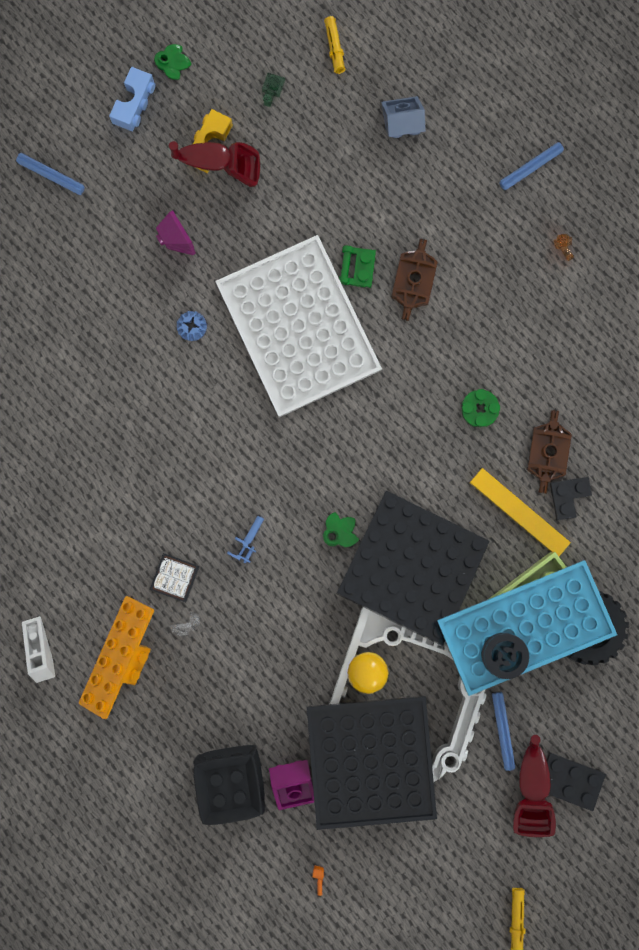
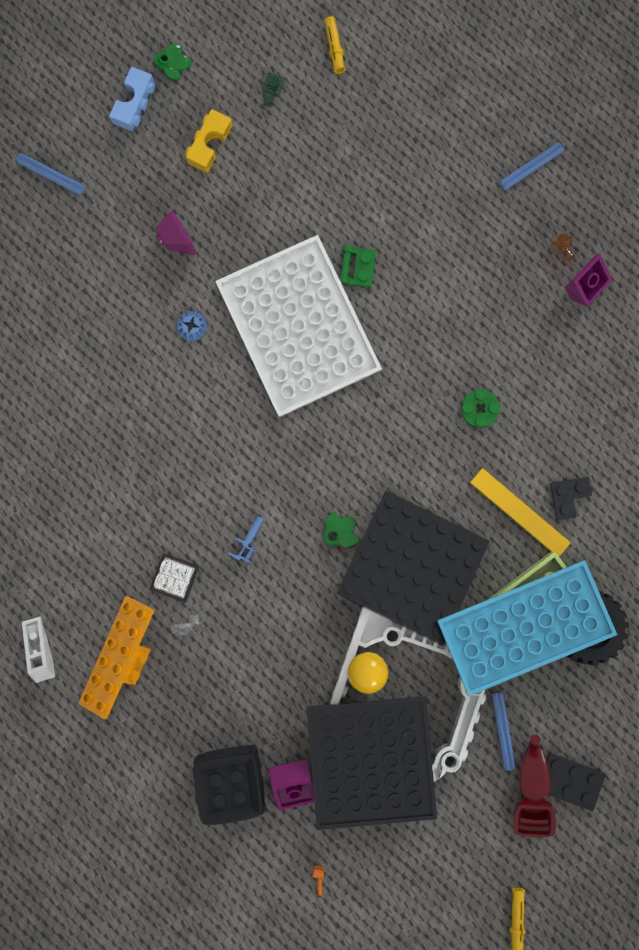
dark red piece [169,141,260,187] -> none
sand blue slope [381,96,426,138] -> none
reddish brown plate [391,239,438,321] -> none
black wheel [481,633,529,679] -> none
reddish brown plate [526,410,572,494] -> none
none -> magenta slope [565,253,612,307]

